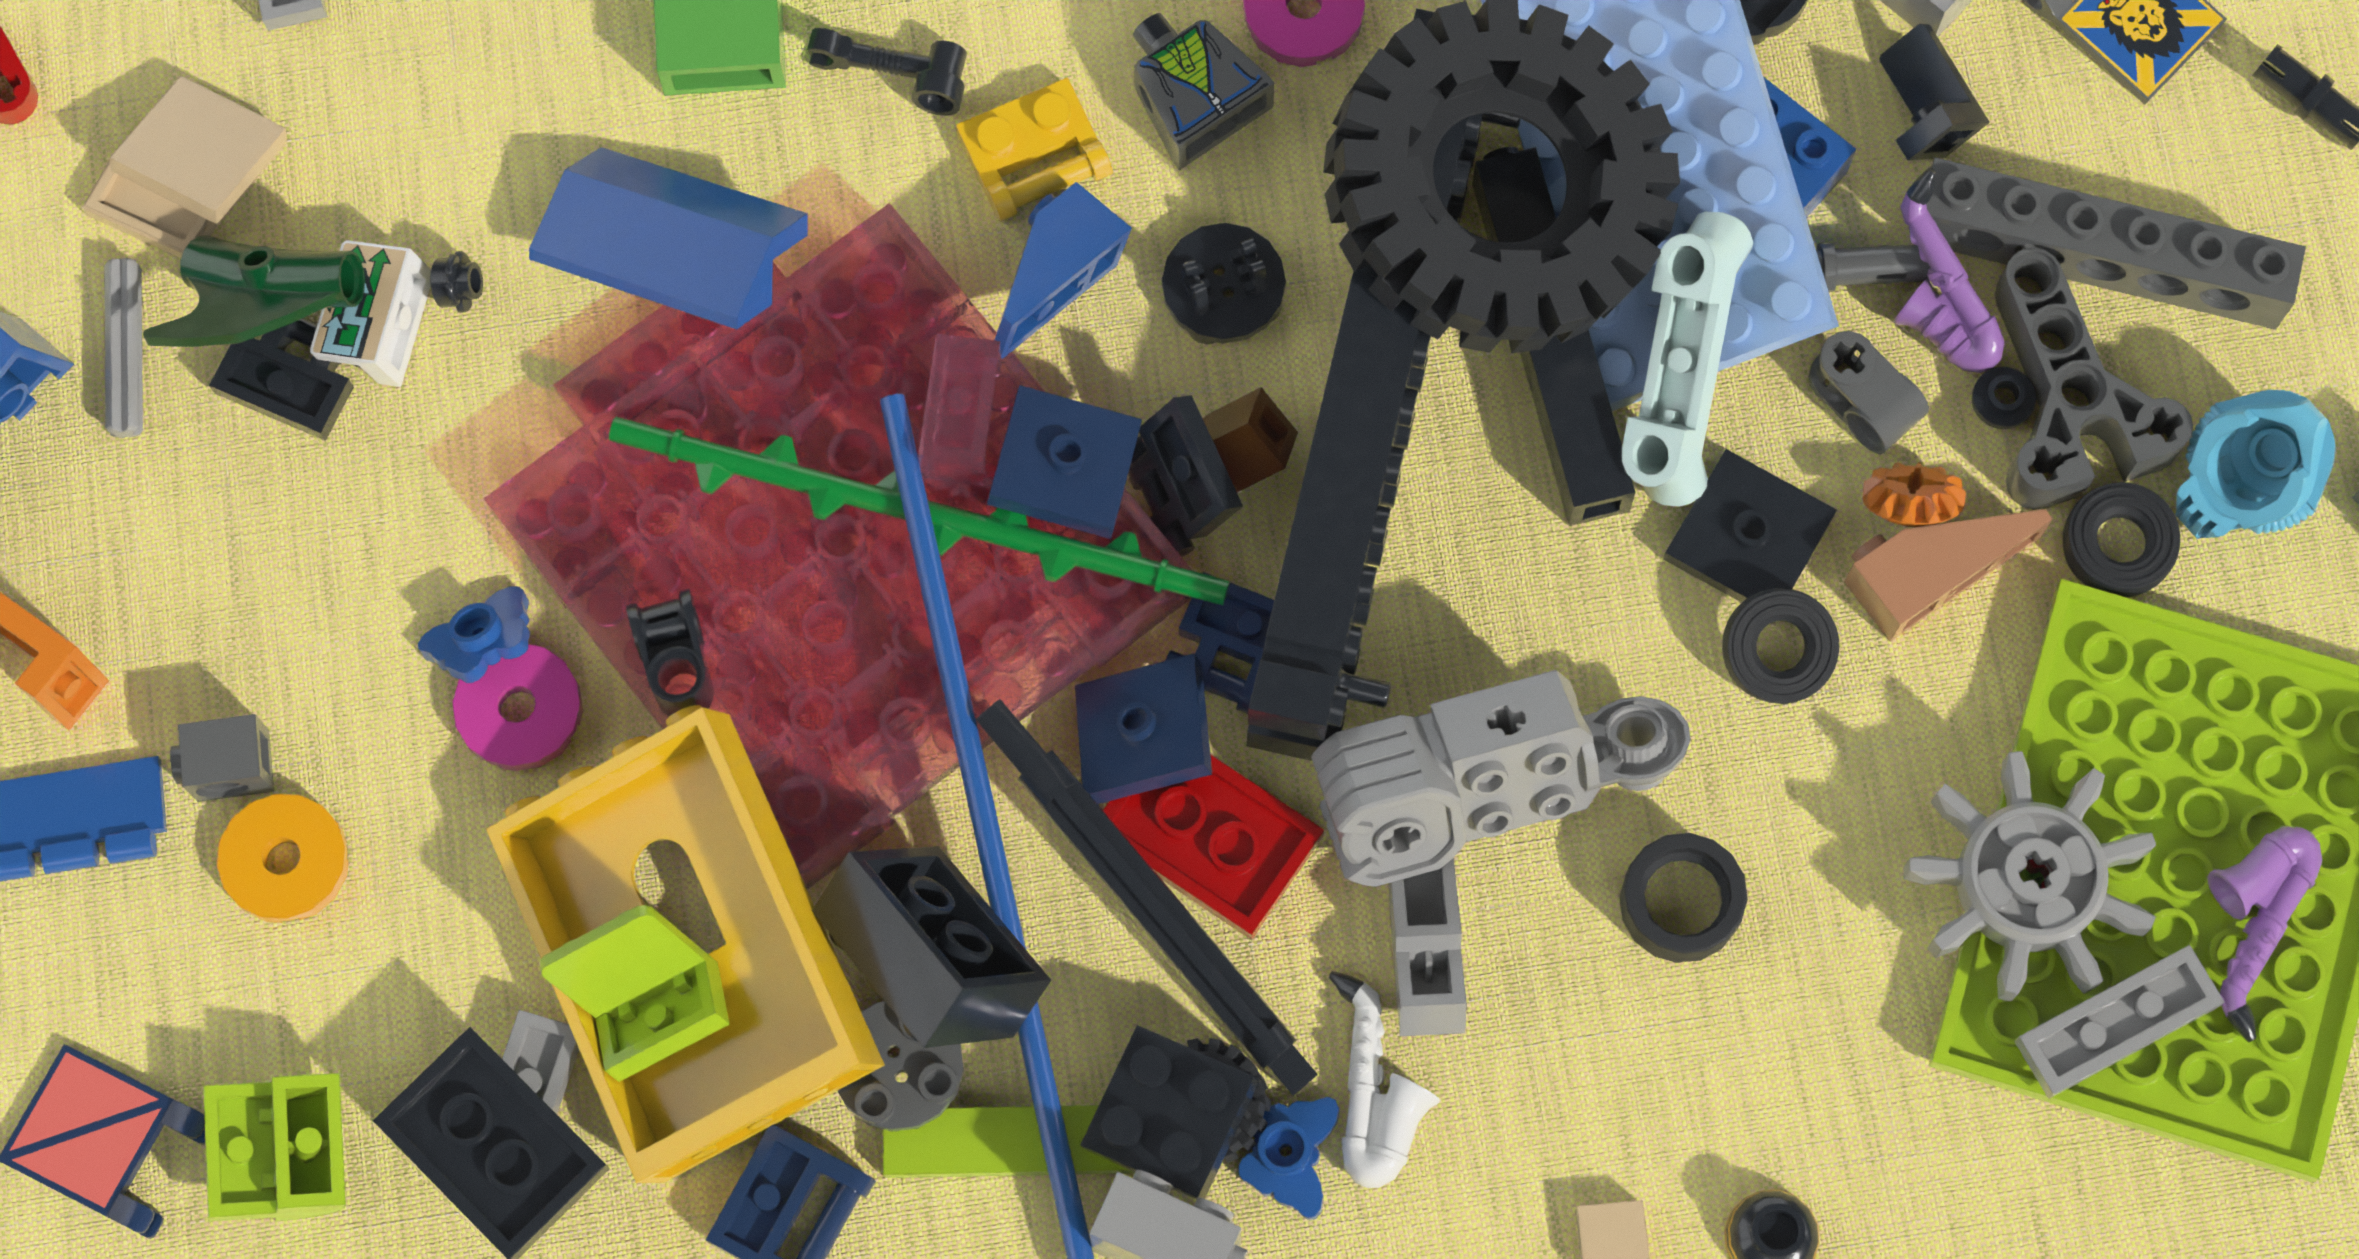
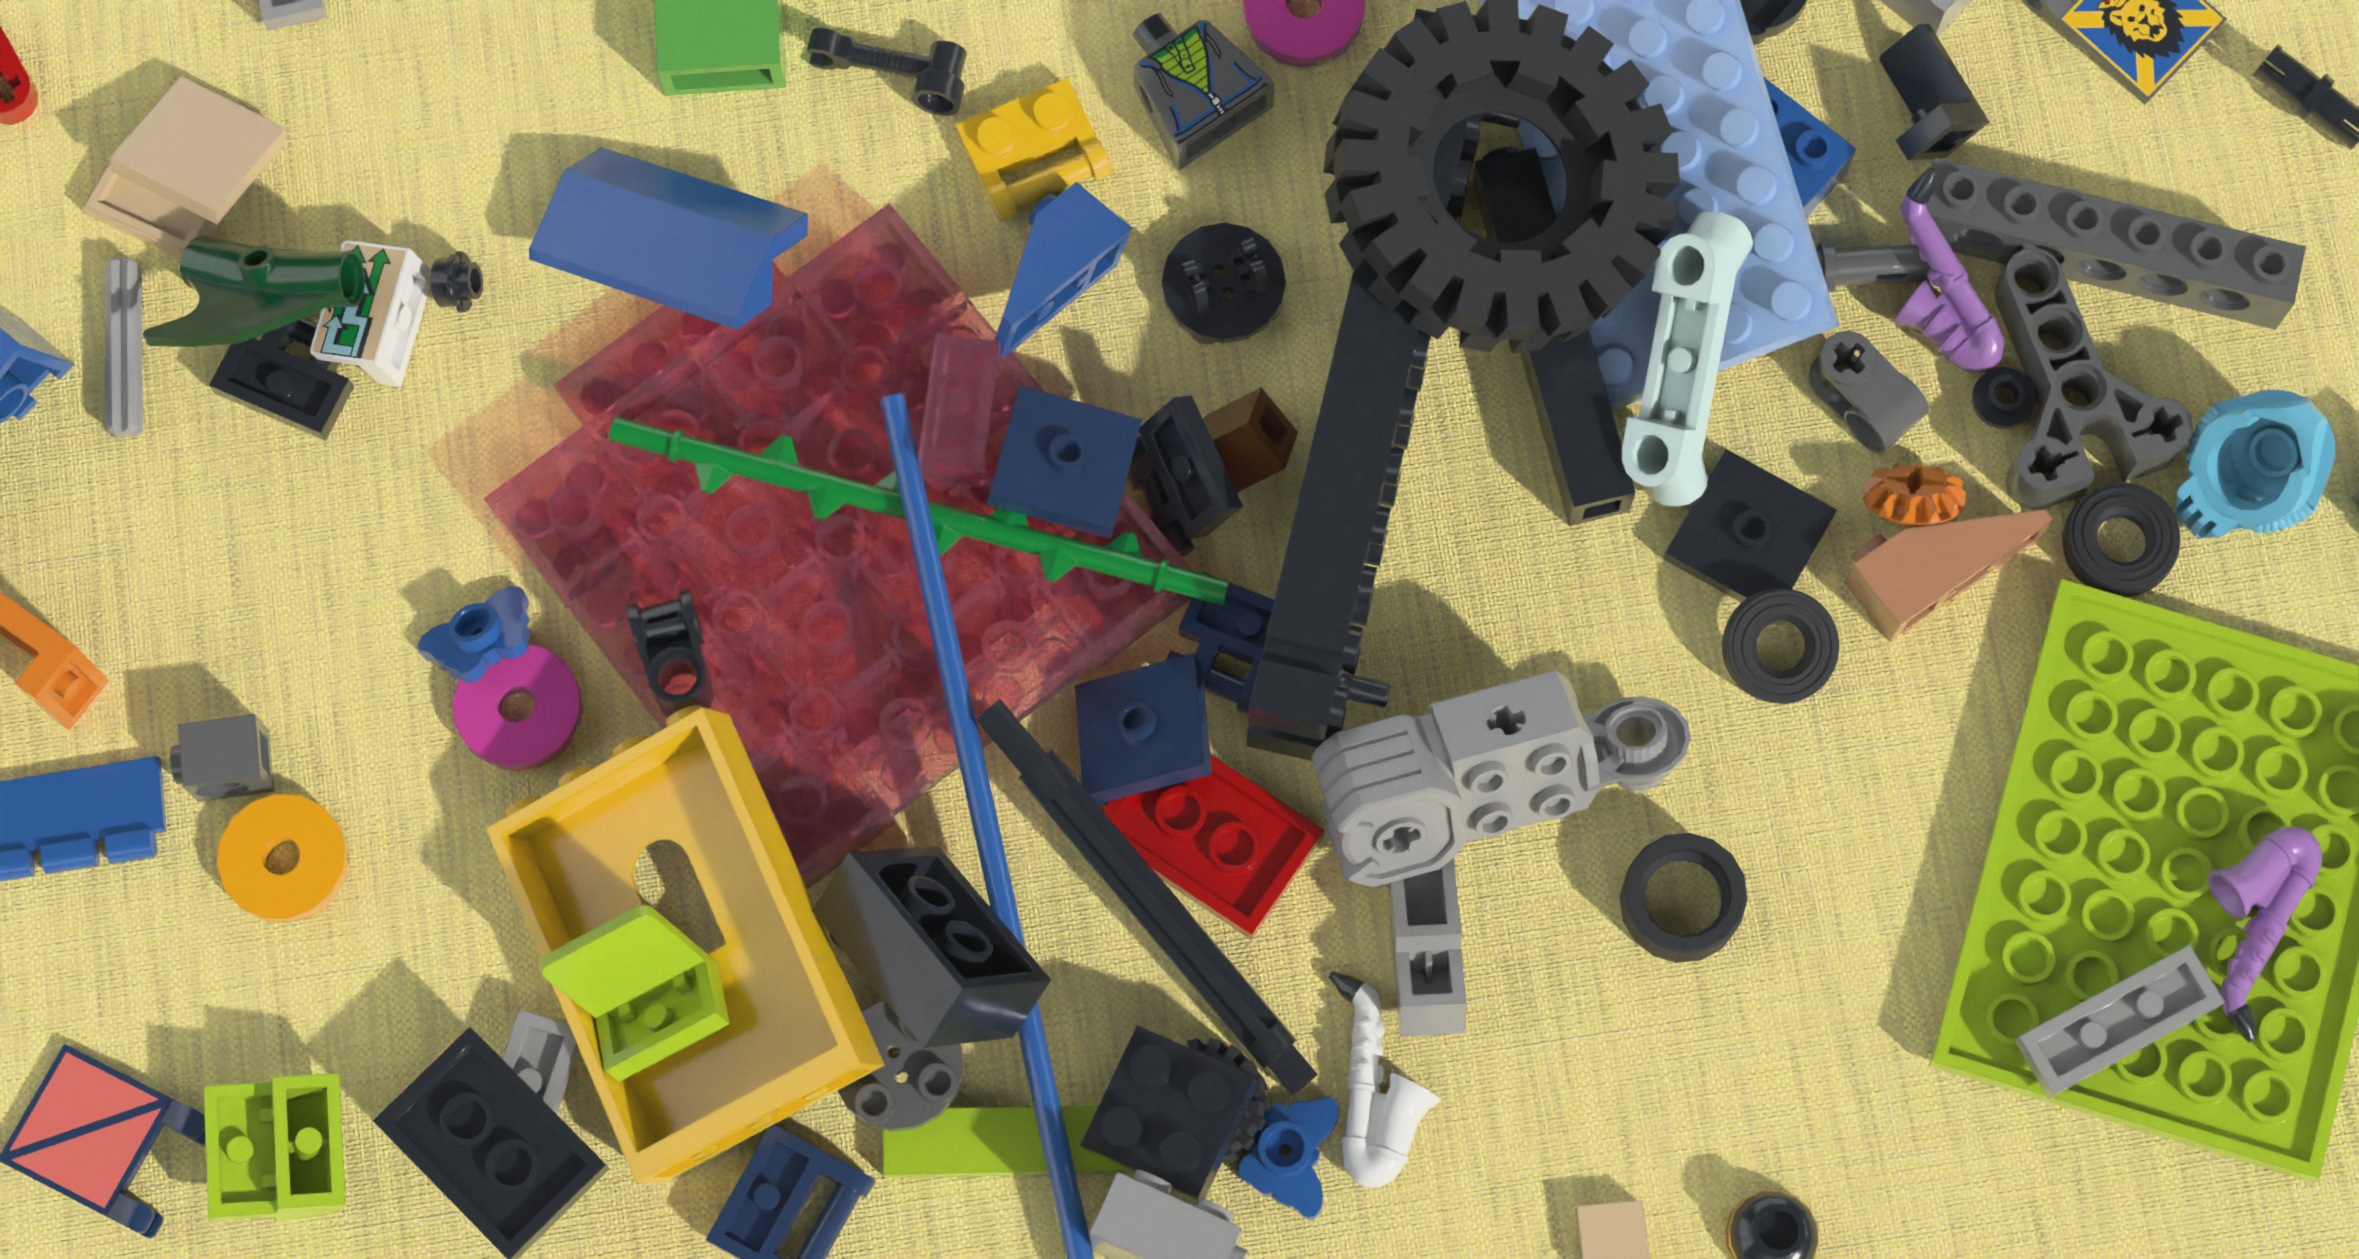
light grey gear [1904,751,2156,1002] -> none

